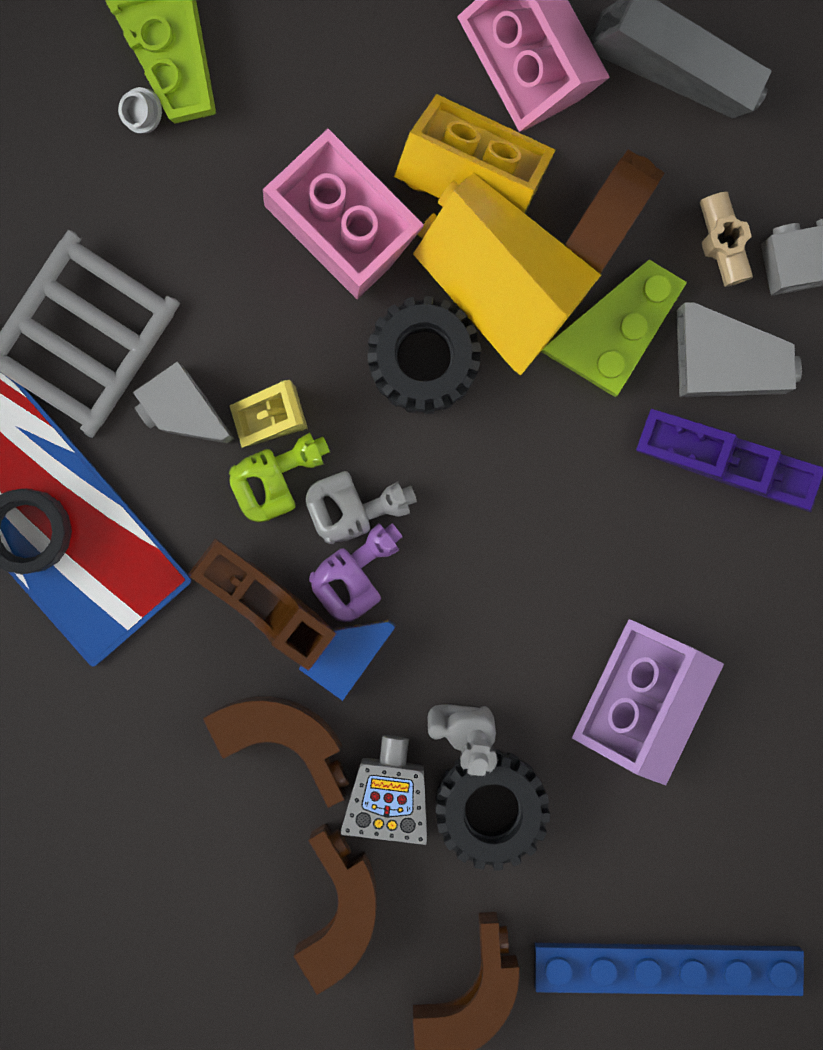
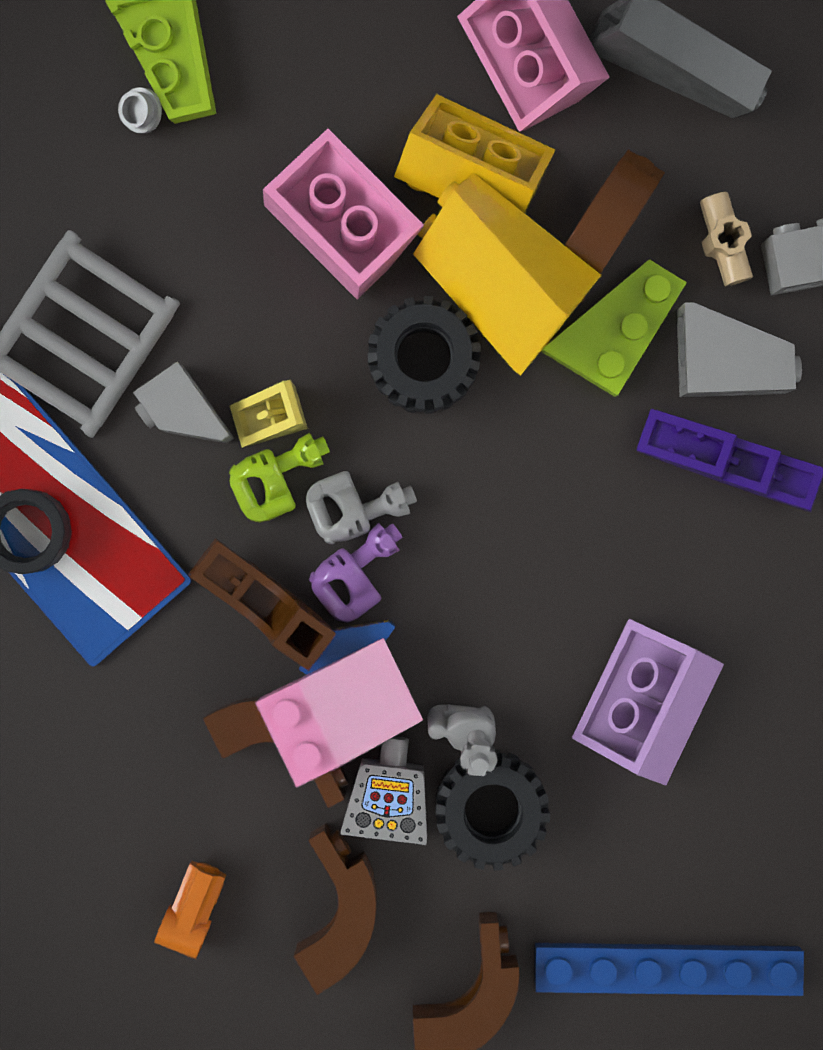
none -> orange piece [154,861,227,959]
none -> bright pink slope [256,638,423,787]

